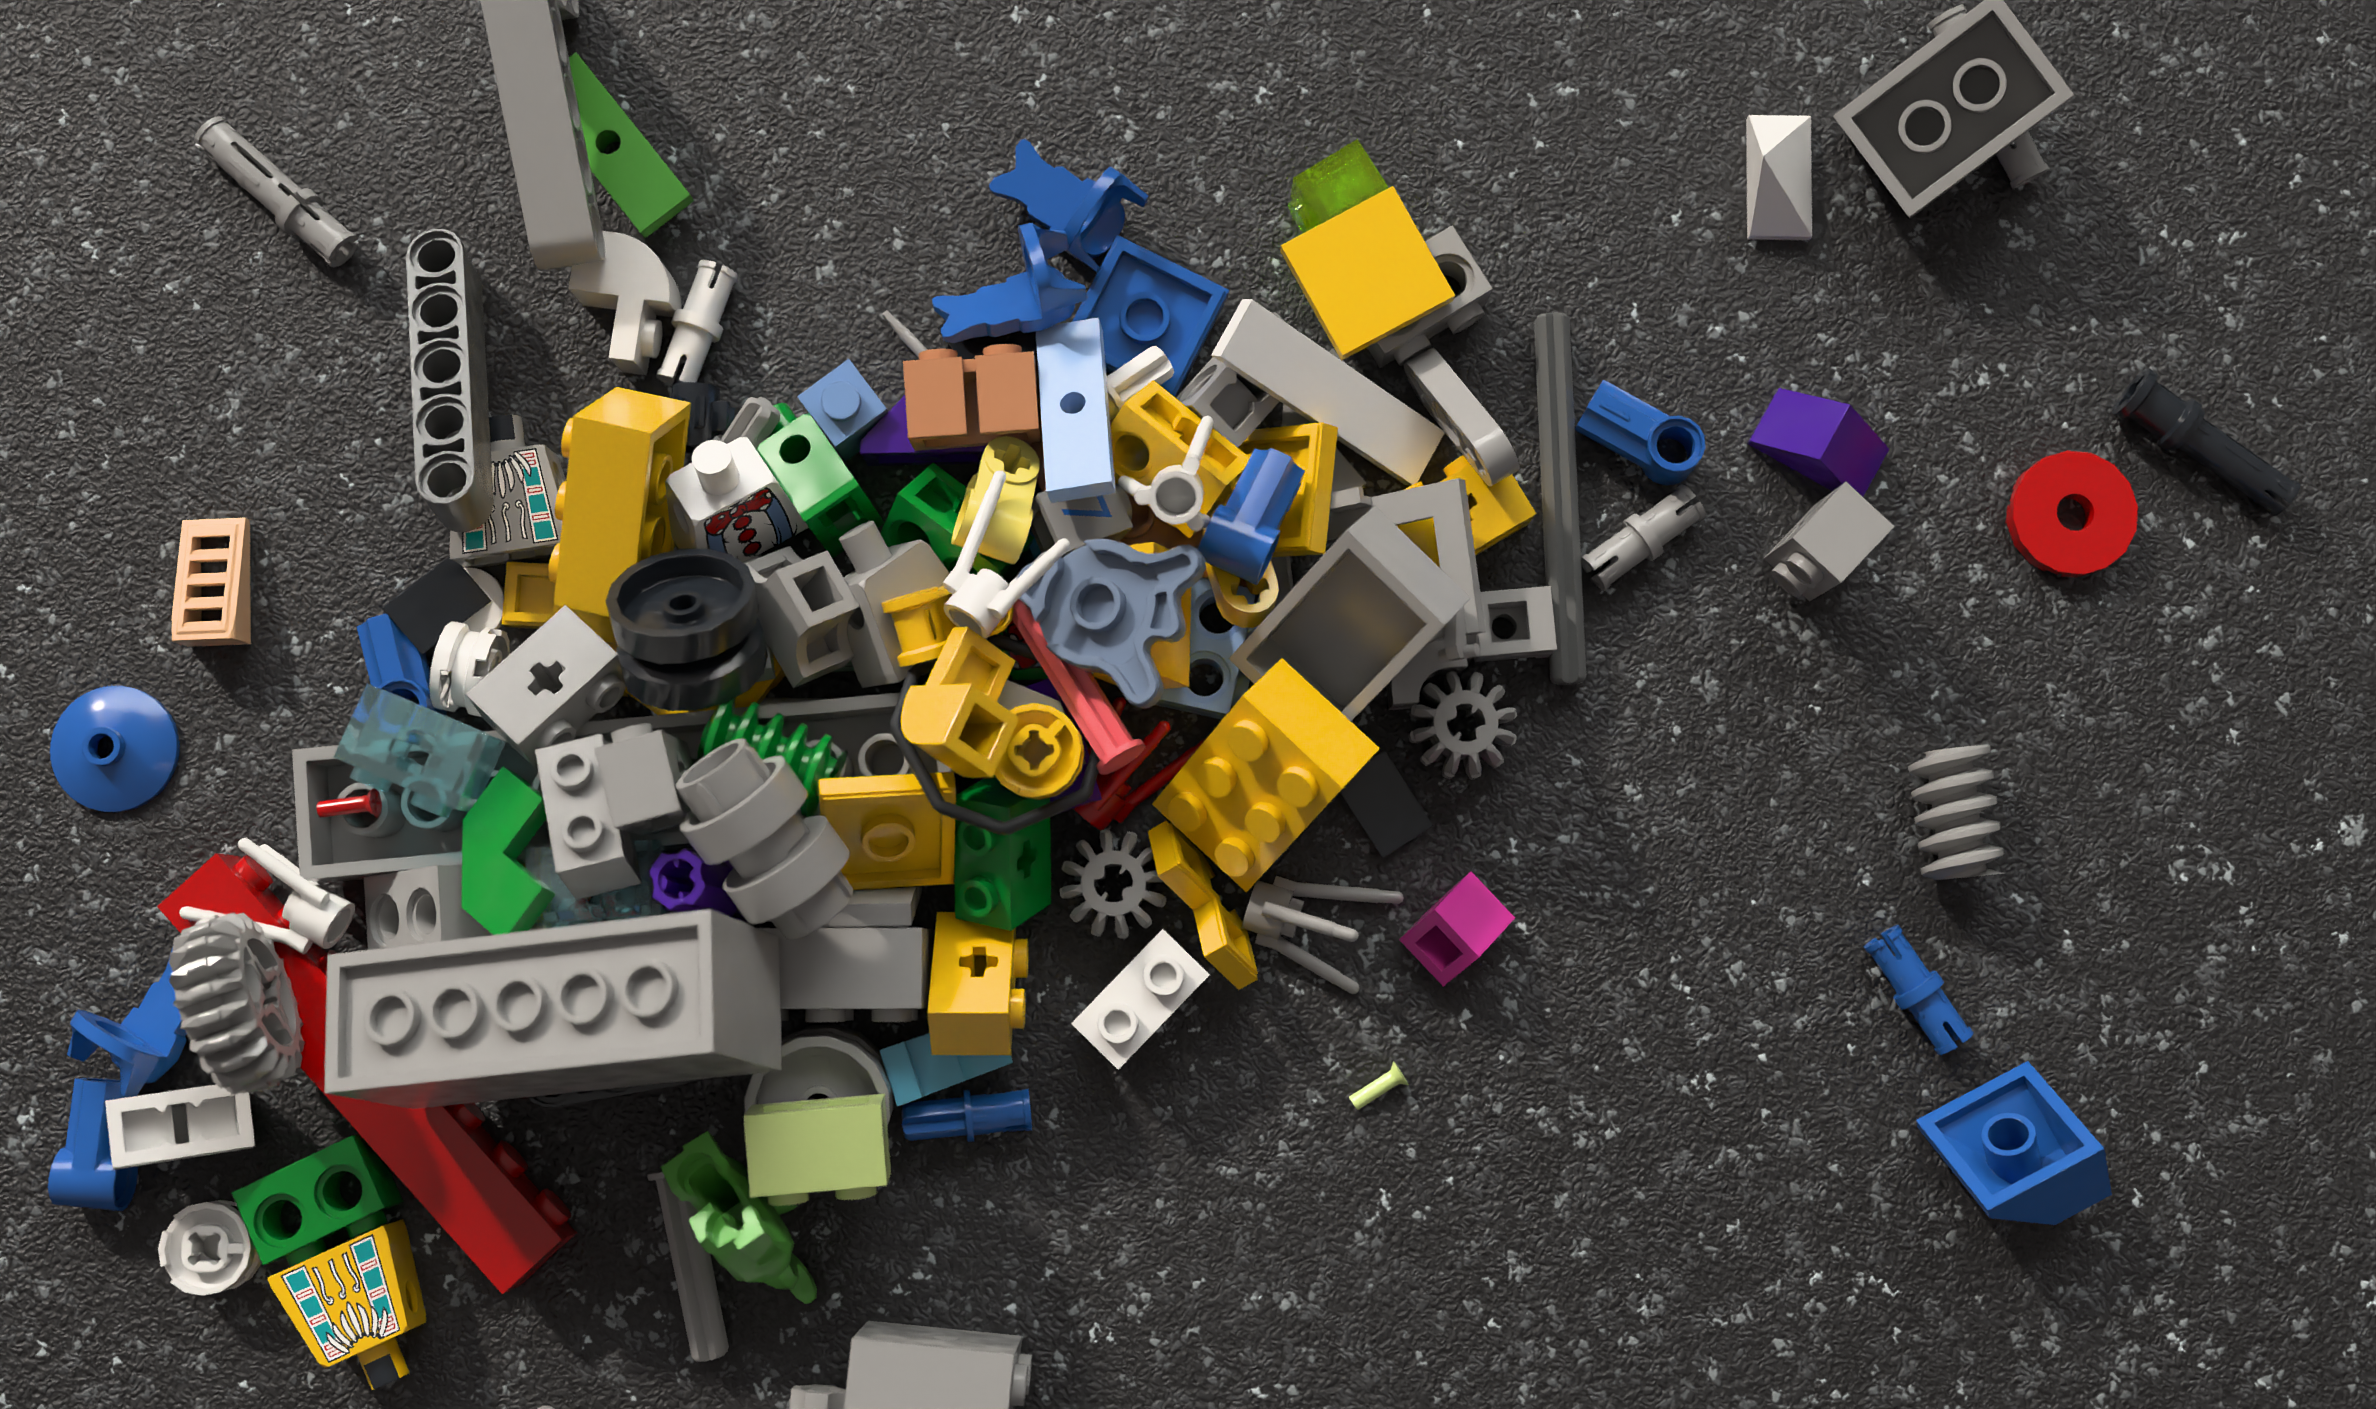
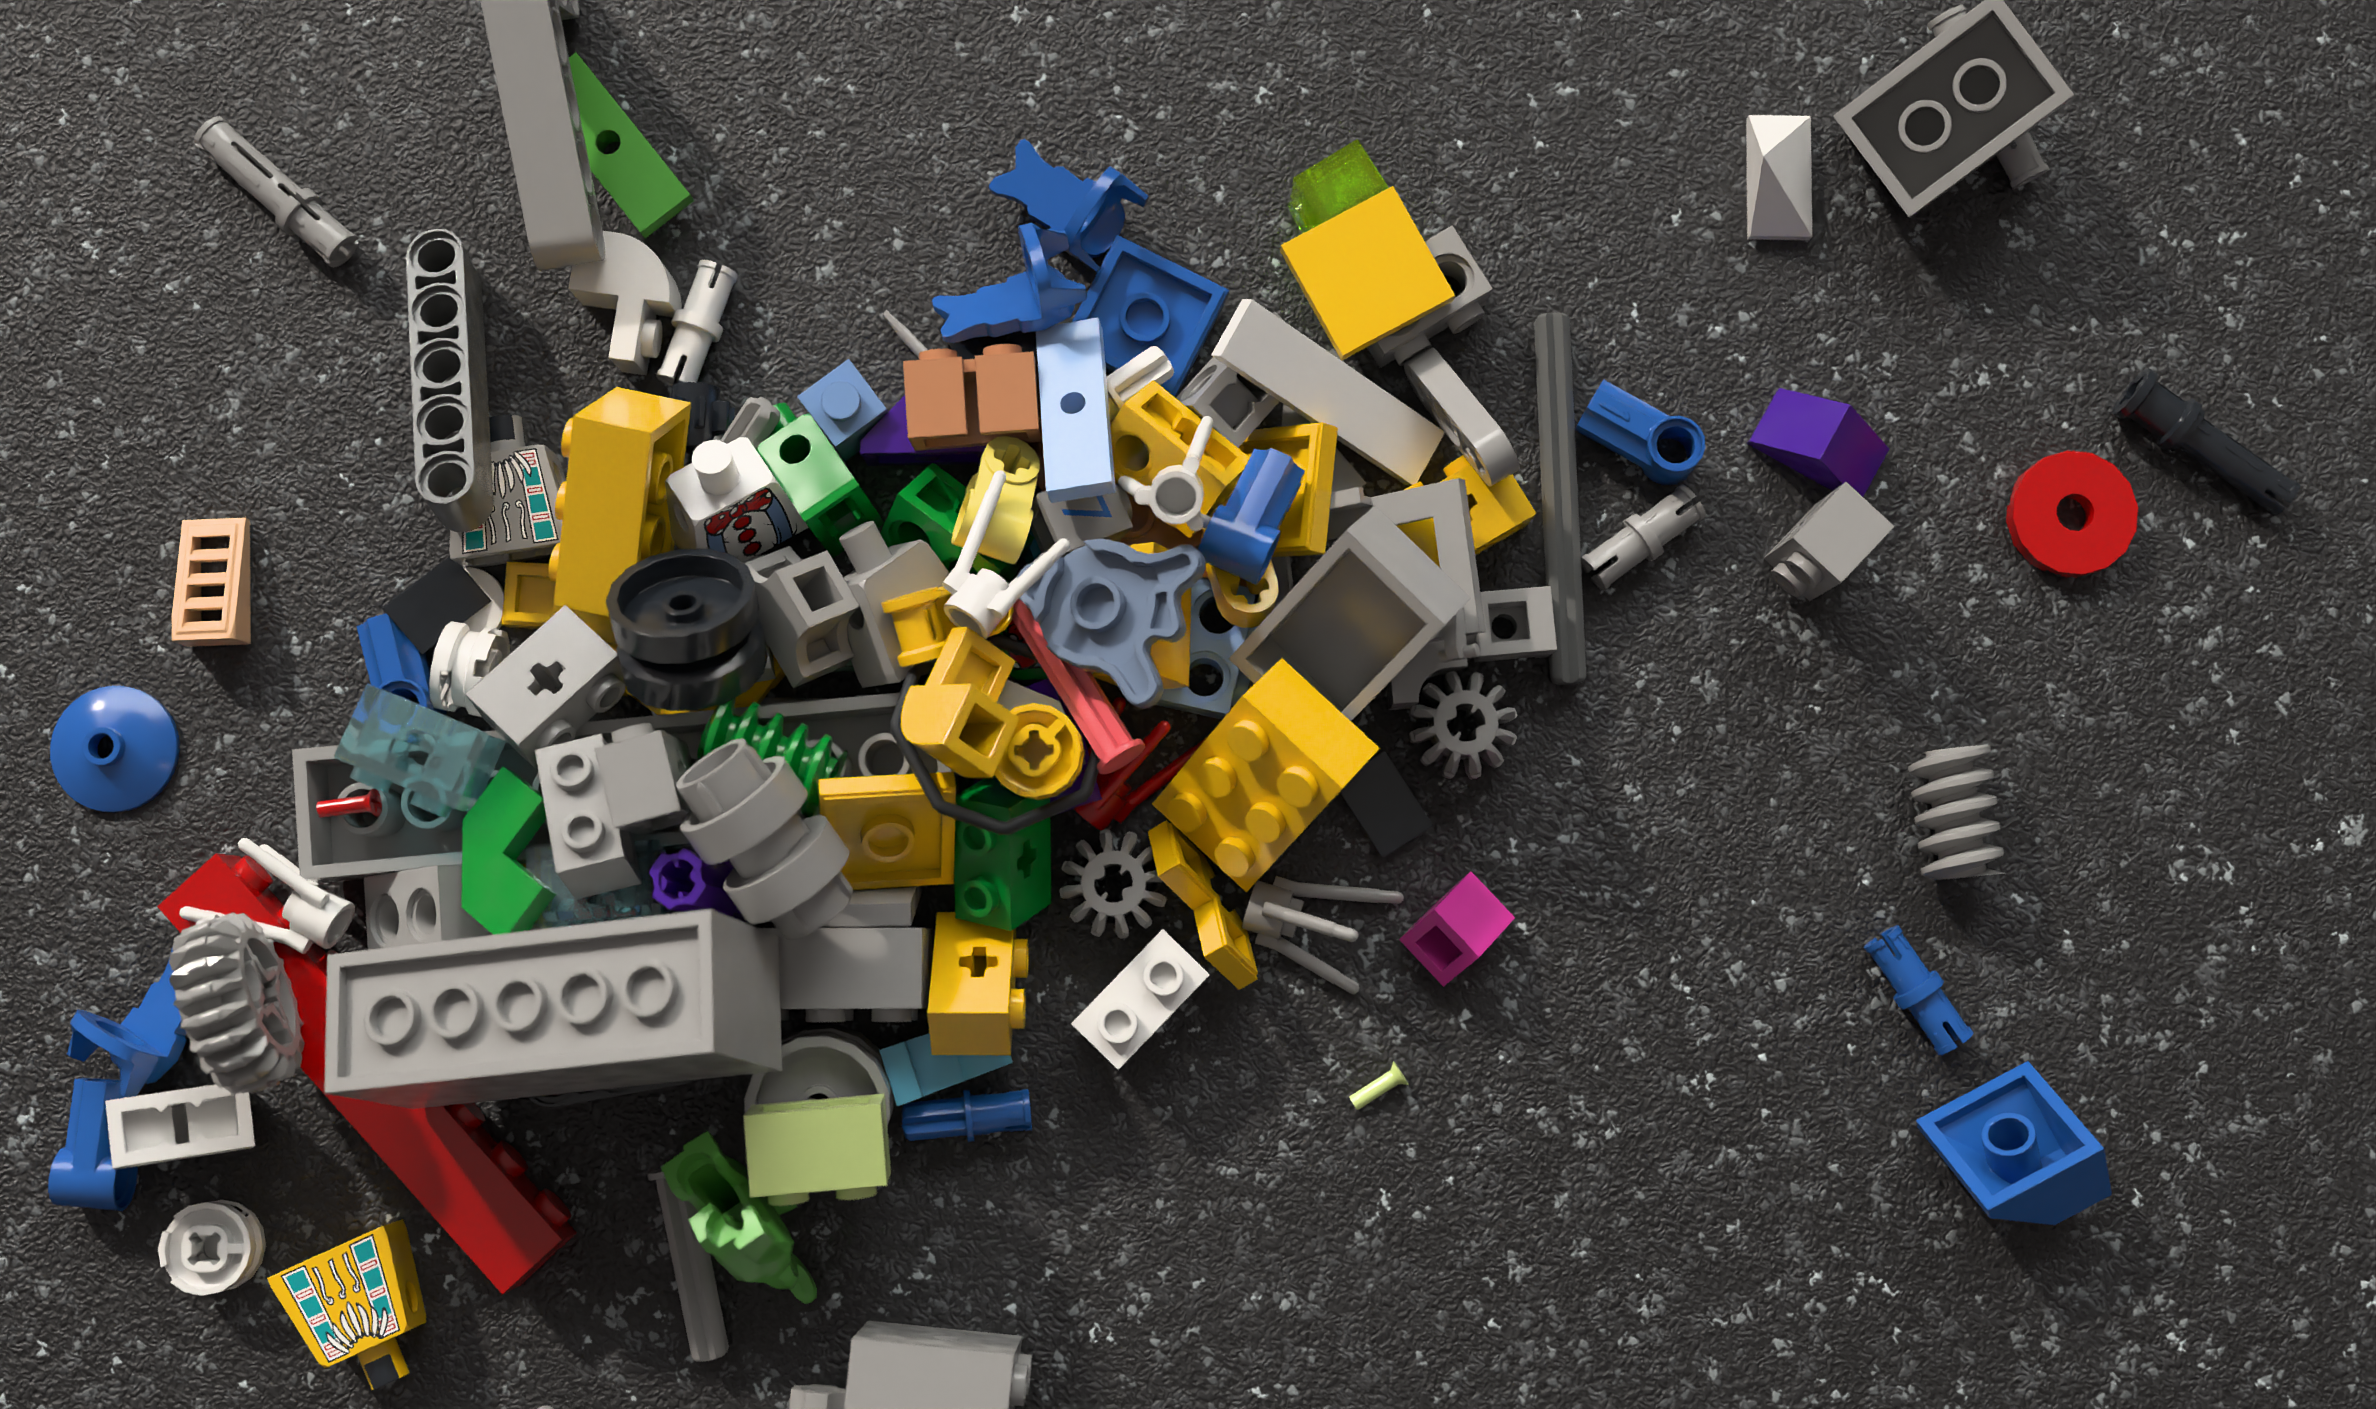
green brick [232,1134,404,1267] -> none

